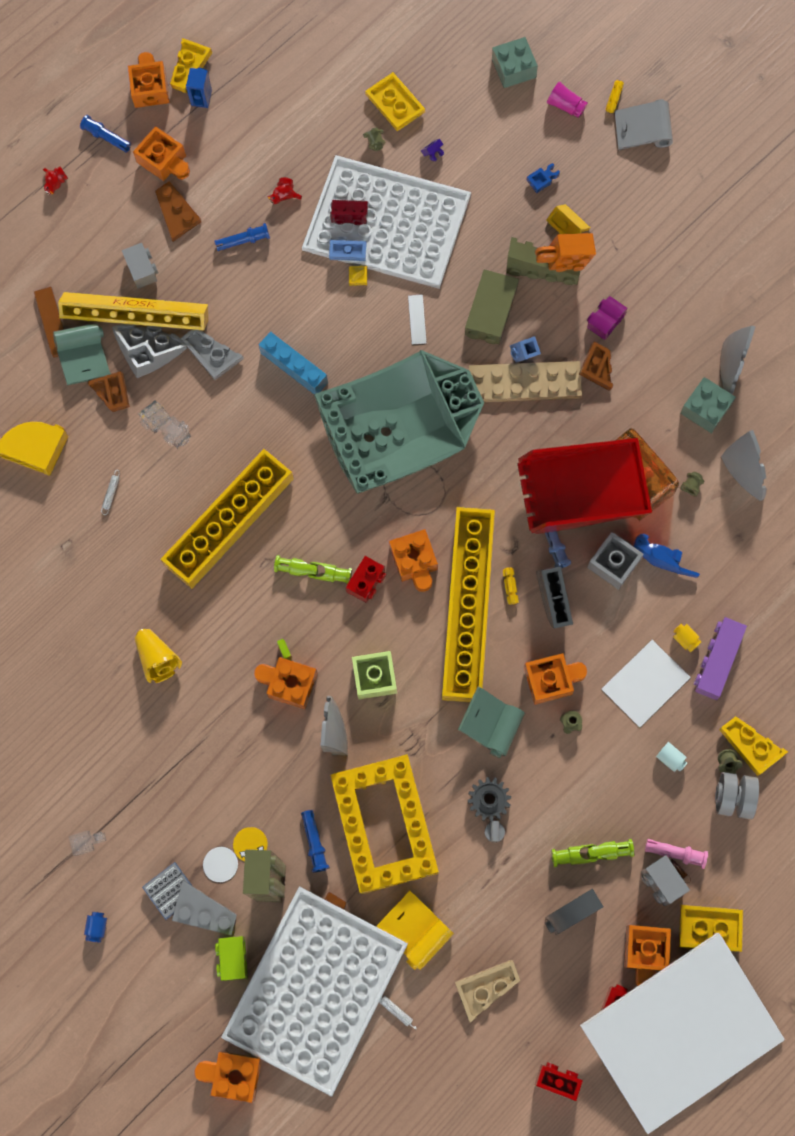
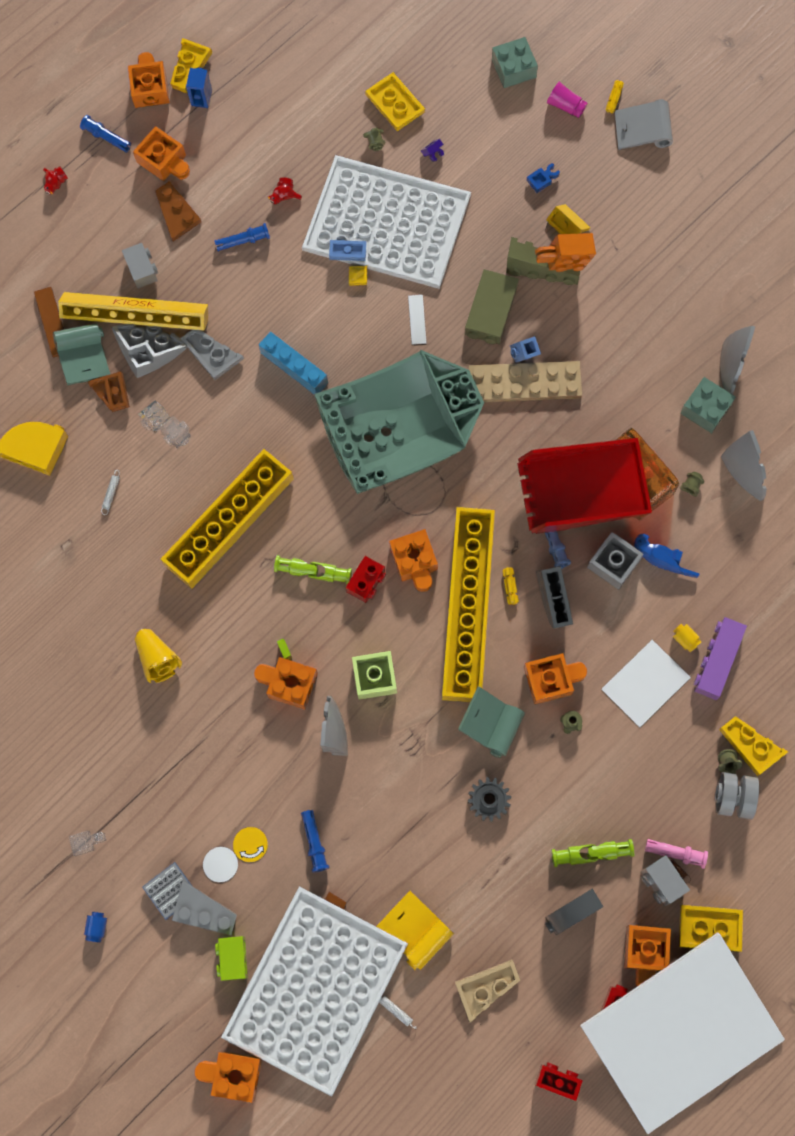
olive brick [243,850,286,902] -> none
dark red bracket [330,200,368,225] -> none
yellow brick [330,754,439,894] -> none
light grey plate [485,821,505,842] -> none
dark orange wing [579,341,613,391] -> none
magenta brick [587,296,628,340] -> none
light aqua brick [656,742,687,772] -> none

